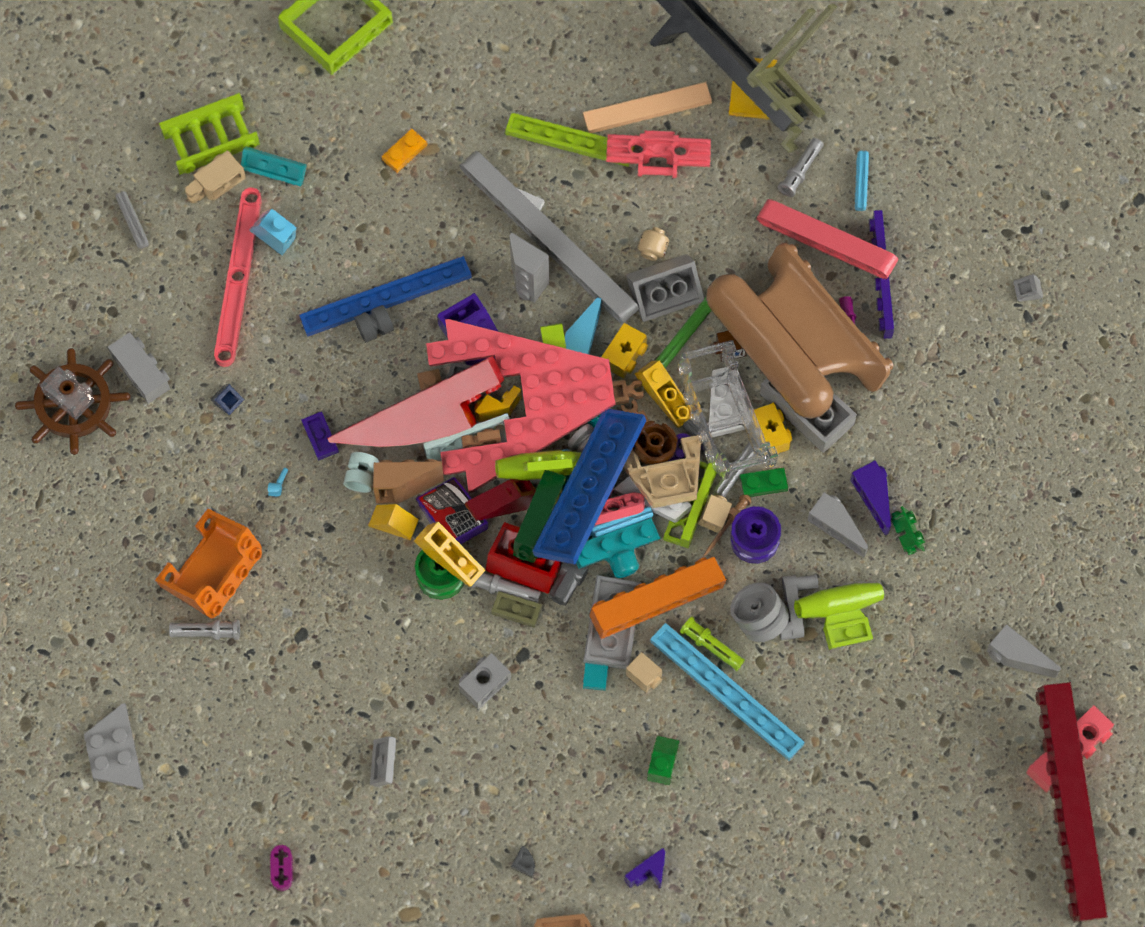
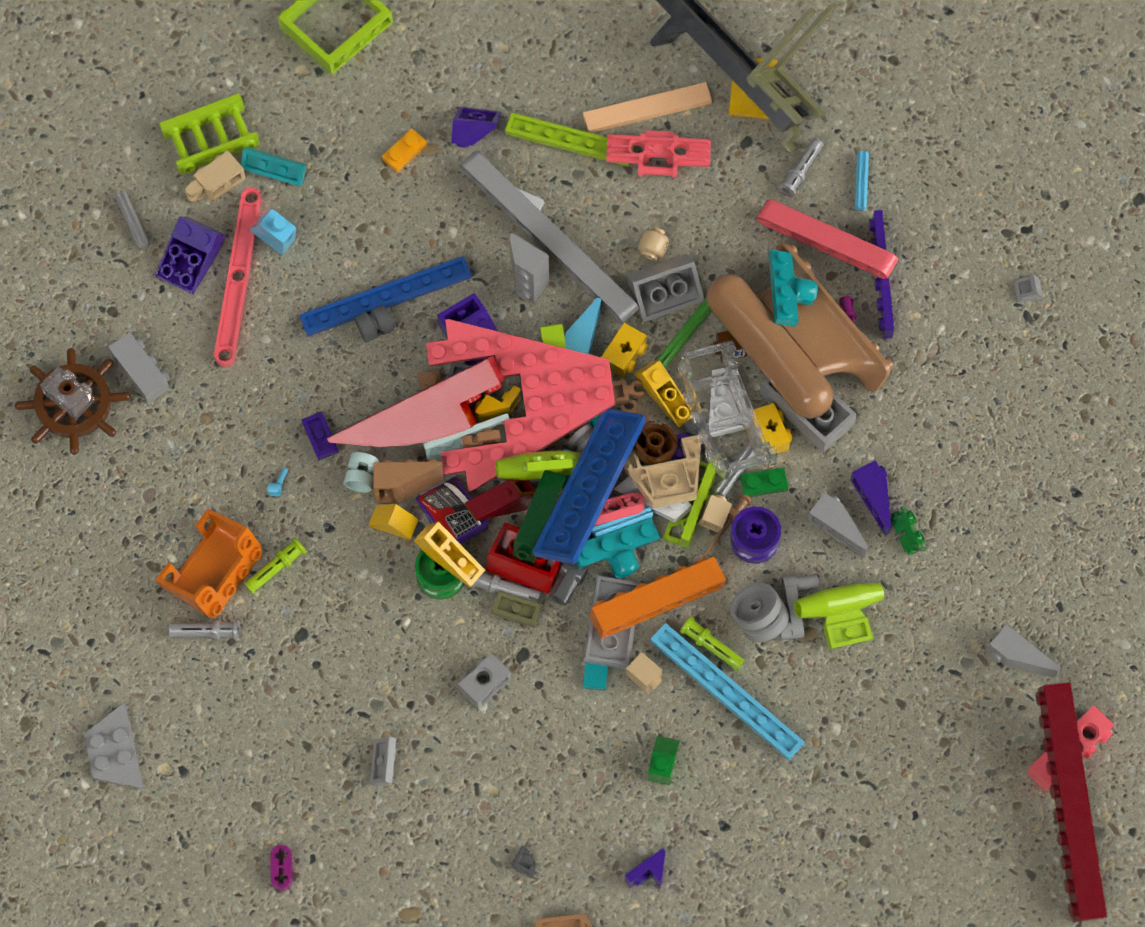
dark blue slope [211,384,244,415] -> none
none -> dark purple slope [155,216,226,294]
none -> lime pin [244,537,307,594]
none -> dark purple slope [451,106,501,148]
none -> teal plate [768,249,818,327]

